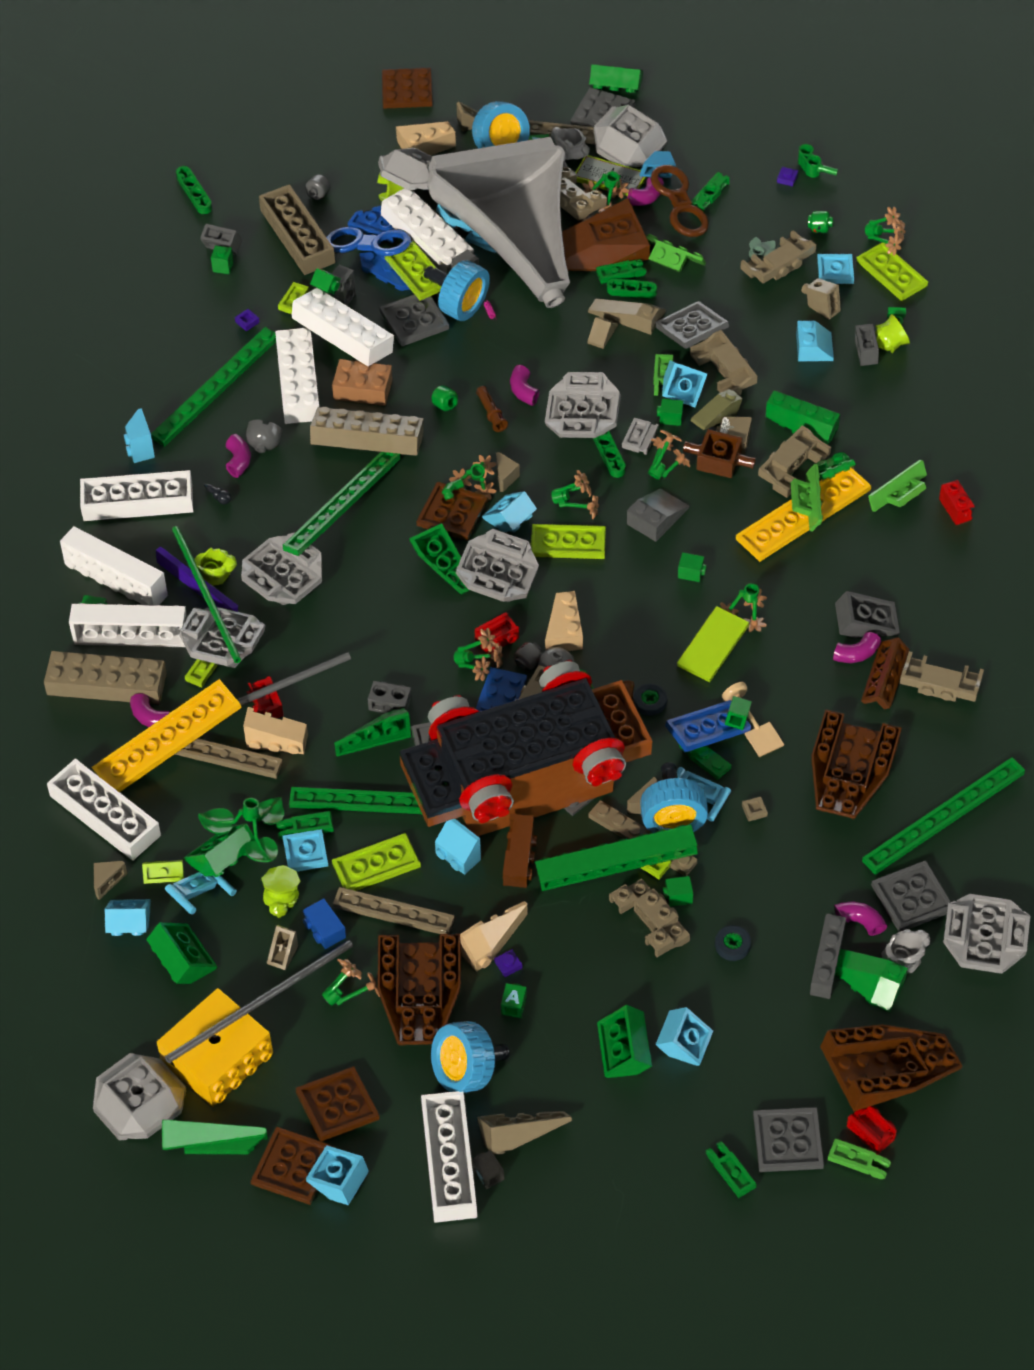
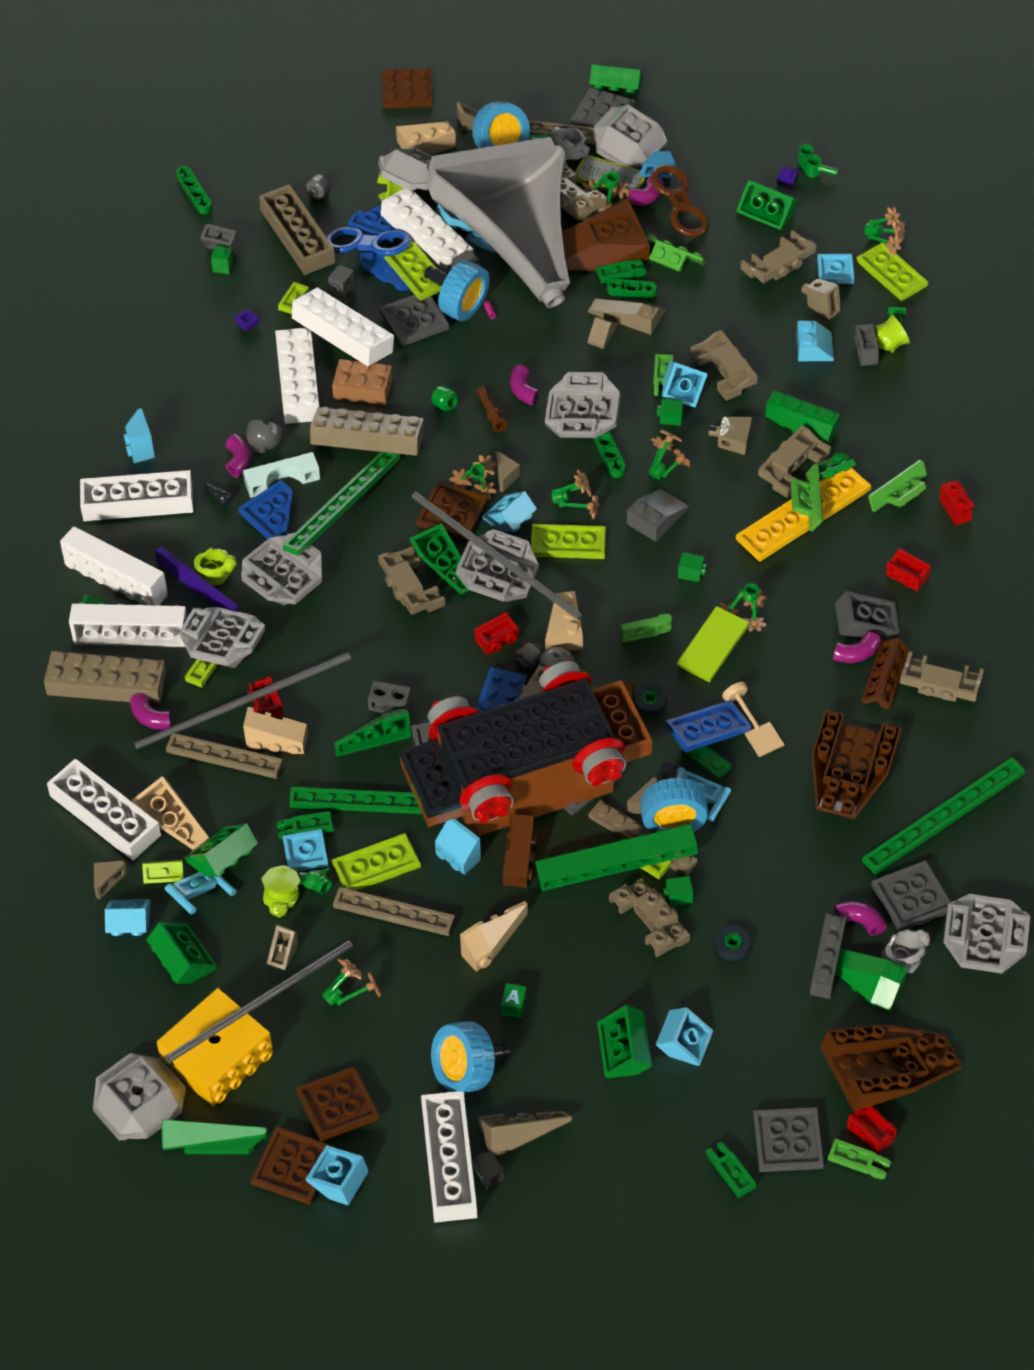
yellow plate [92,679,242,792] -> none
green plate [151,327,276,446] -> none
green piece [172,526,241,663] -> none
green plant [198,797,284,862] -> none
blue brick [302,899,346,949] -> none
green brick [310,268,341,294] -> none
reddish brown wedge [378,934,461,1045] -> none
green arm [442,479,464,500] -> none
plant [454,628,503,681] -> none
dark purple plate [494,950,522,977] -> none
light grey plate [622,418,659,455] -> none
dark grey plate [655,301,729,349] -> none
reddish brown brick [683,429,756,478] -> none
green piece [691,172,730,212] -> none
olive slope [691,389,743,430] -> none
green brick [725,696,752,730] -> none
dark tan plate [742,797,768,822] -> none
sand green plate [749,237,776,260] -> none
green head [808,211,833,233] -> none
none -> tan wedge [131,776,209,850]
none -> blue plate [238,480,293,540]
none -> light aqua arch [243,452,320,498]
none -> green animal [298,867,332,894]
none -> dark tan bracket [378,547,445,615]
none -> dark grey piece [412,492,583,620]
none -> bright green hinge [620,614,672,643]
none -> green slope [736,180,799,230]
none -> red hinge [886,548,931,591]

